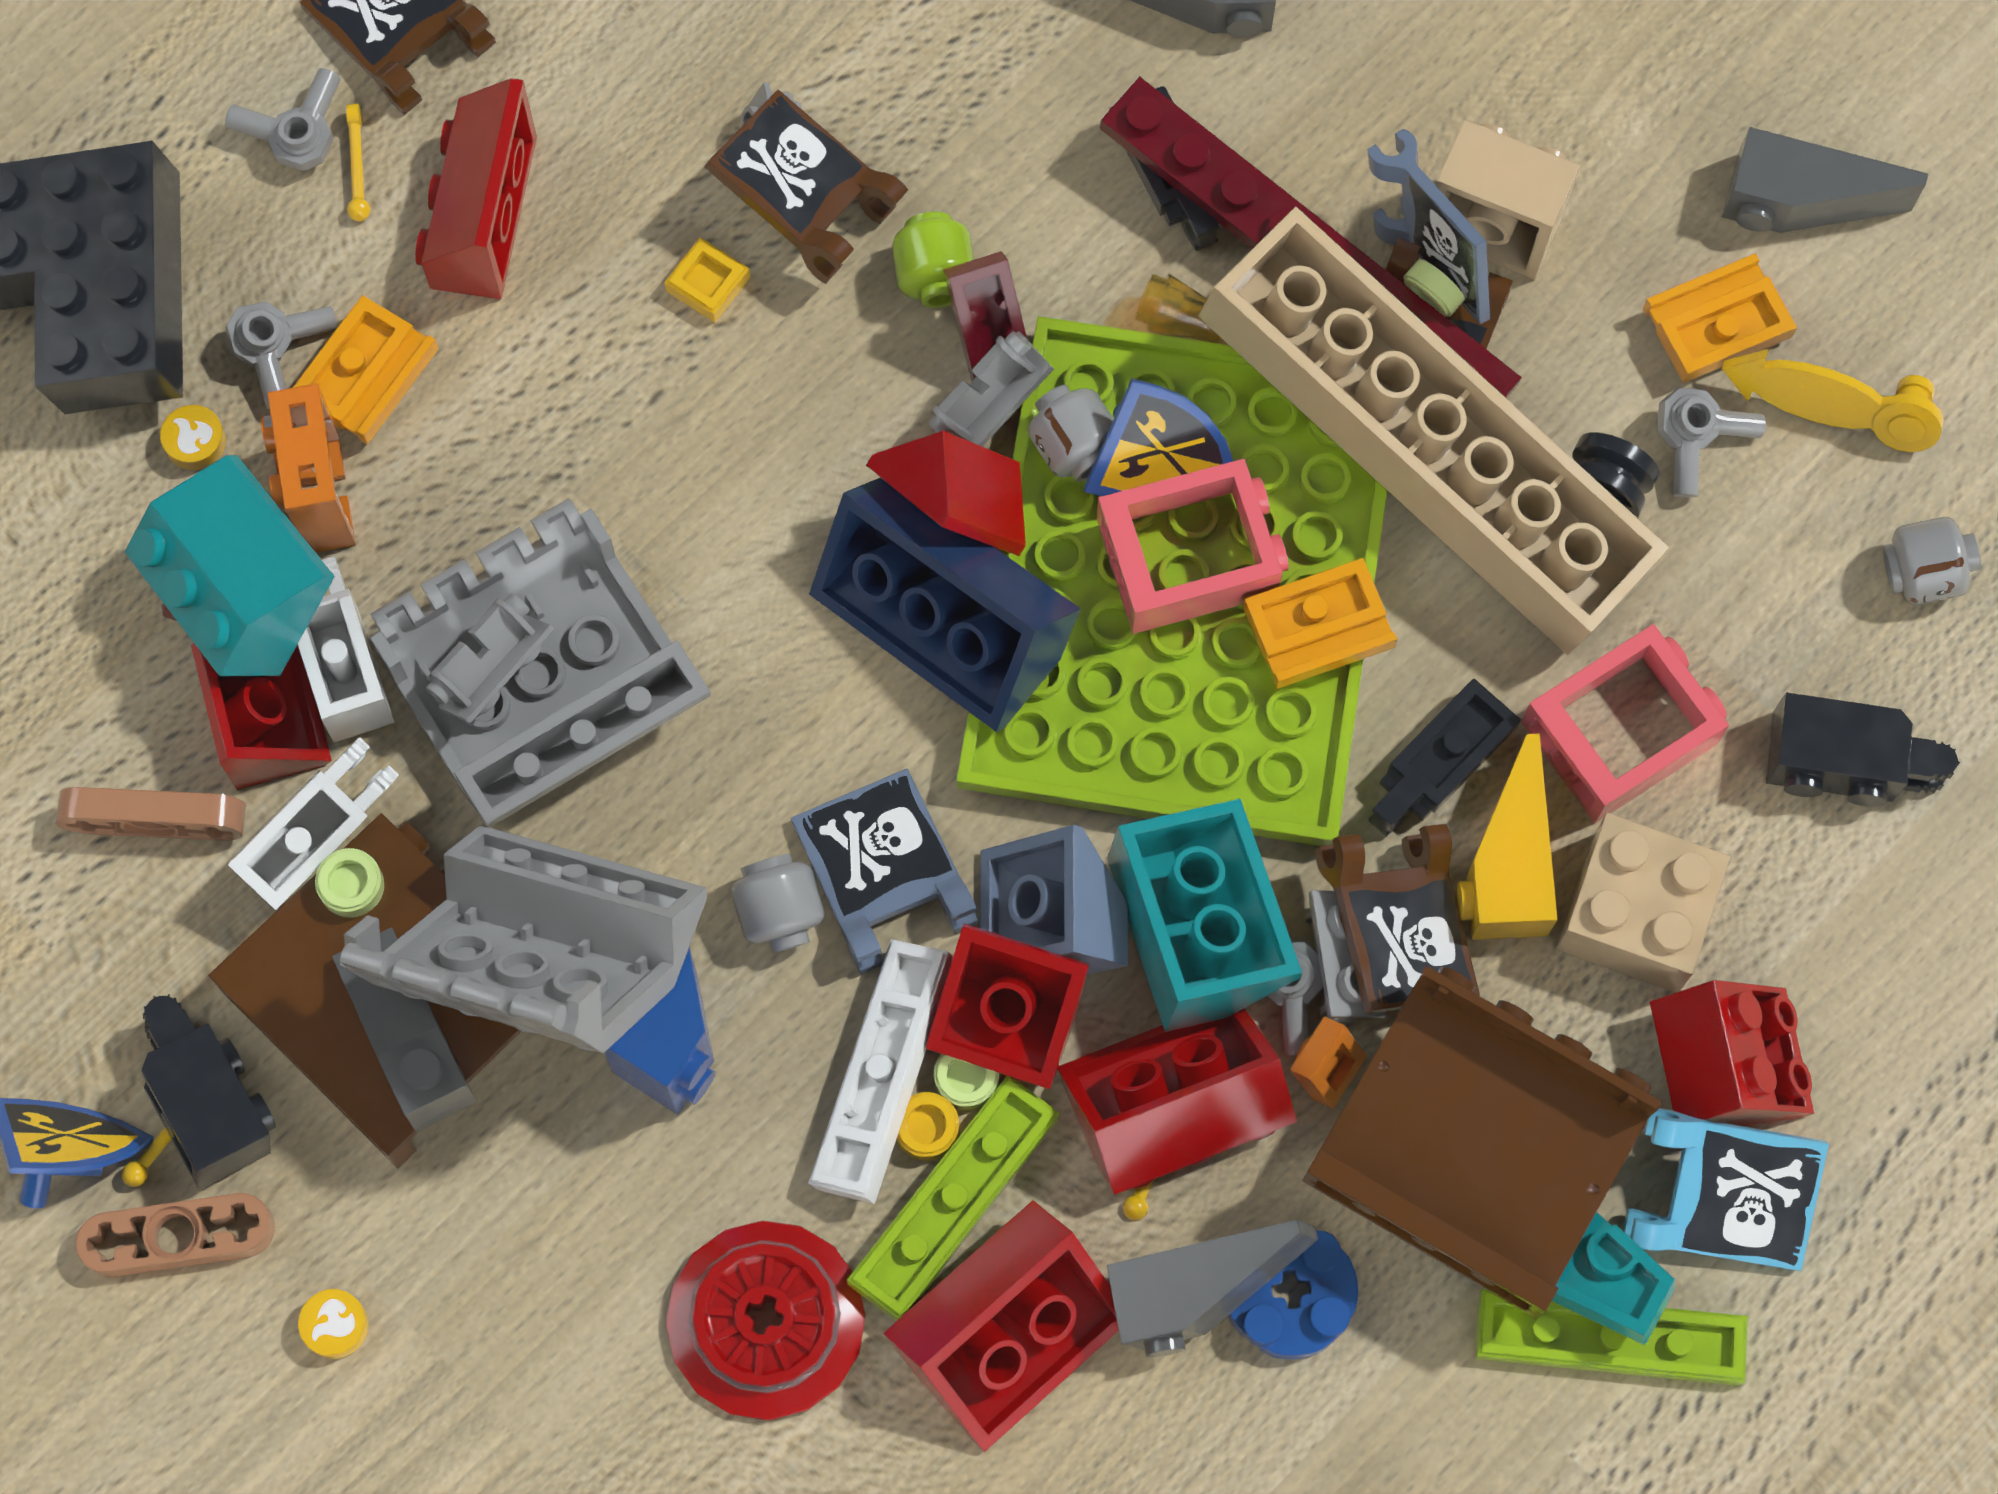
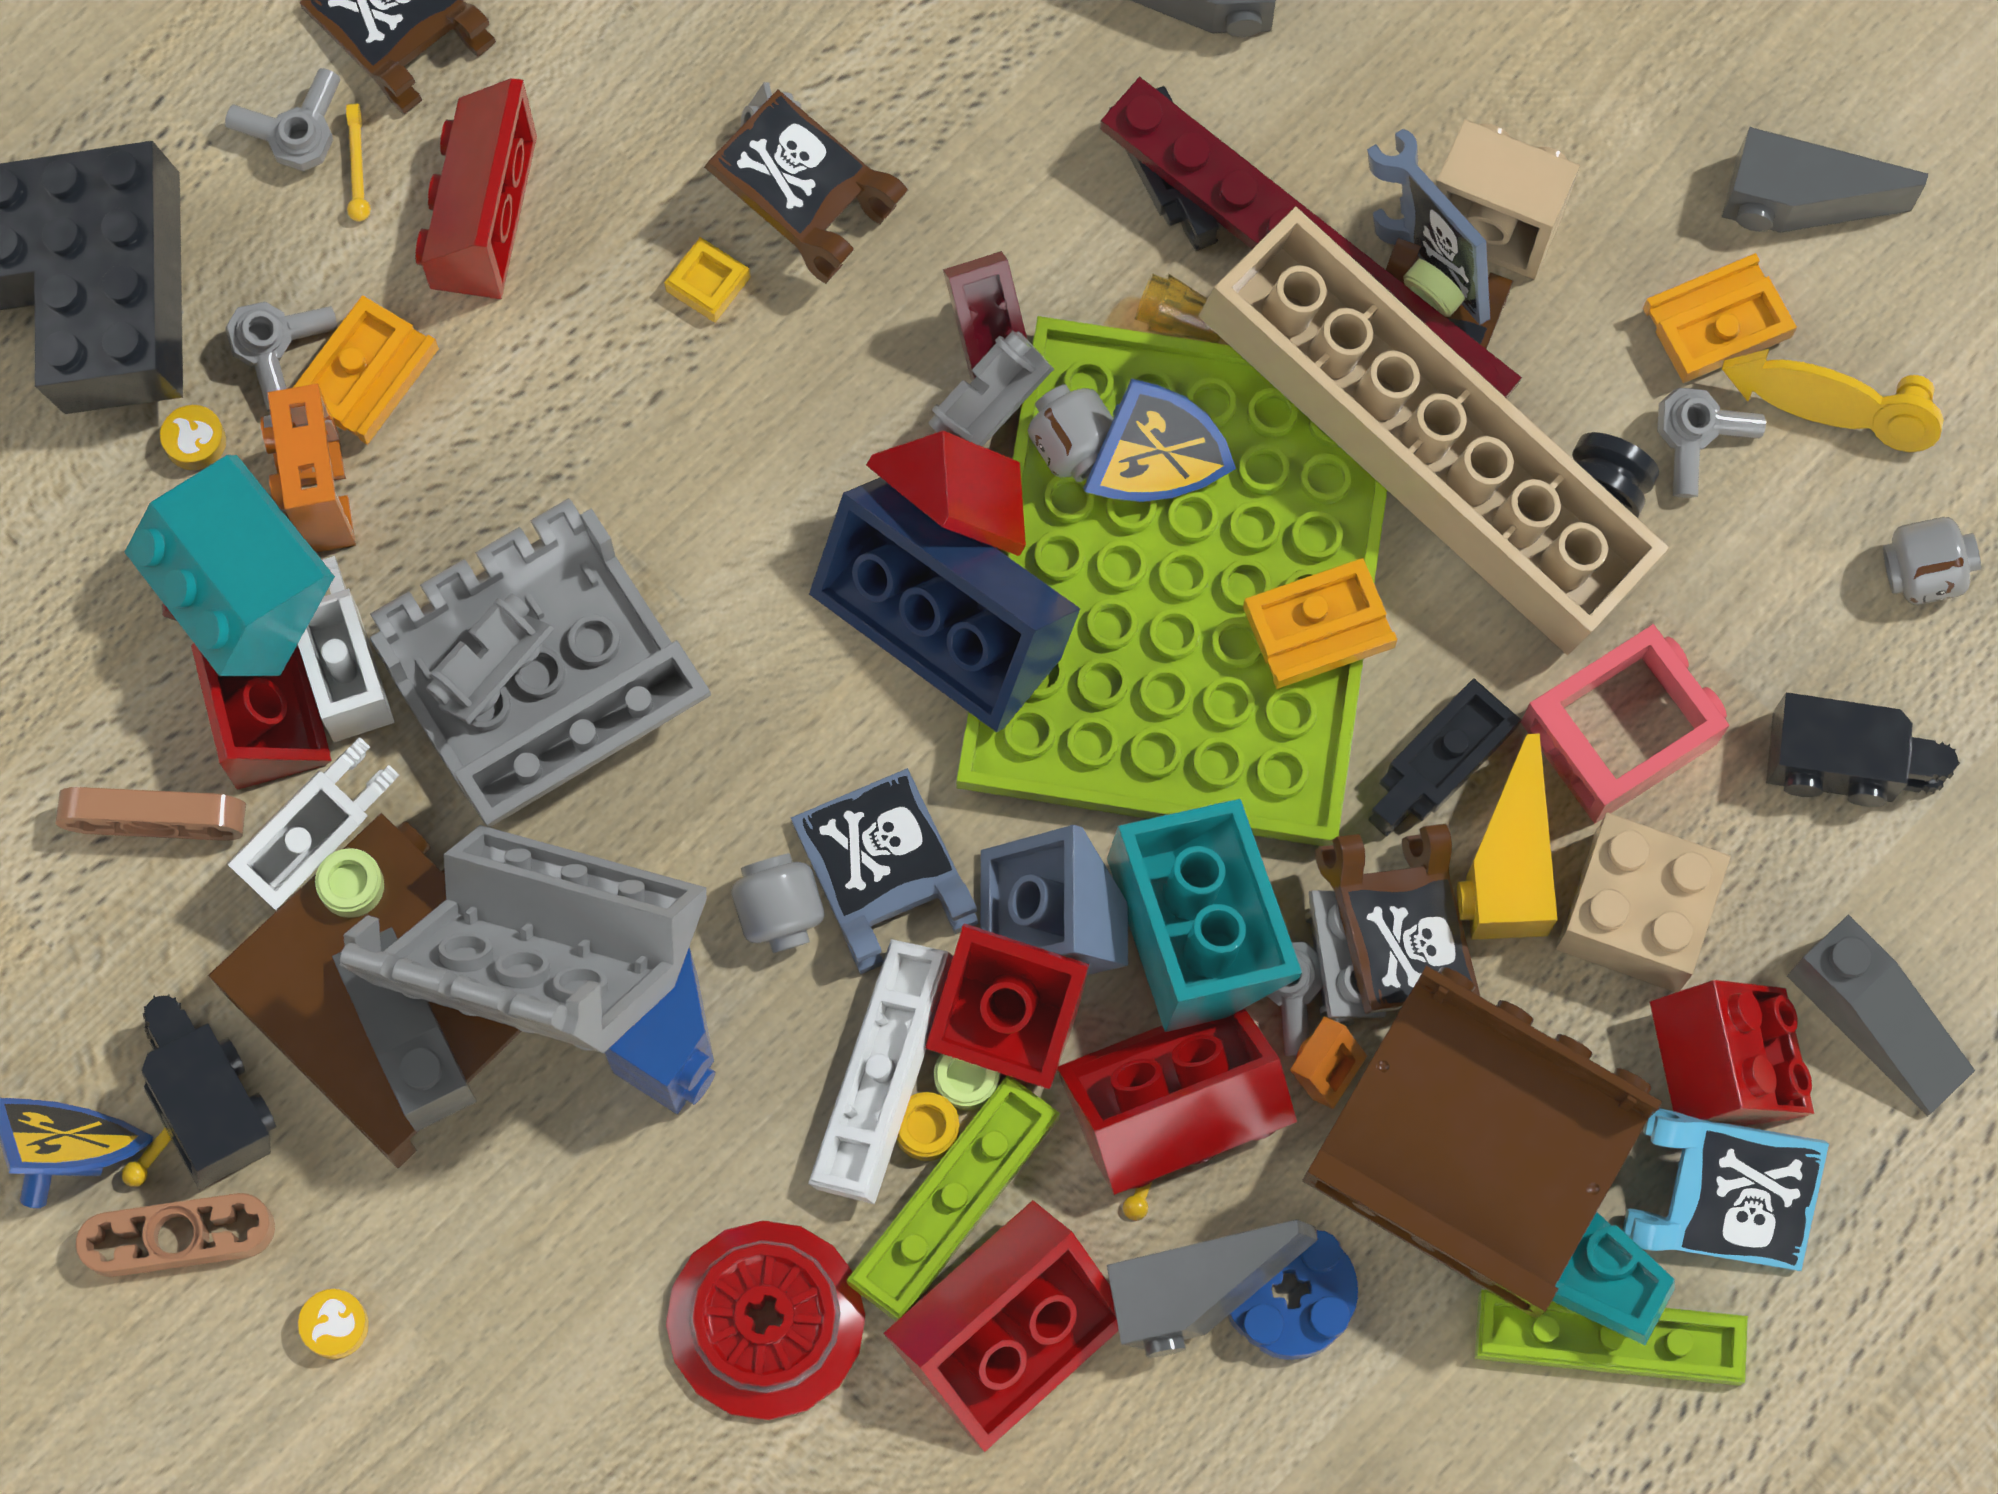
lime head [892,211,974,308] -> none
coral window [1096,458,1289,634] -> none
none -> dark grey slope [1787,914,1975,1116]

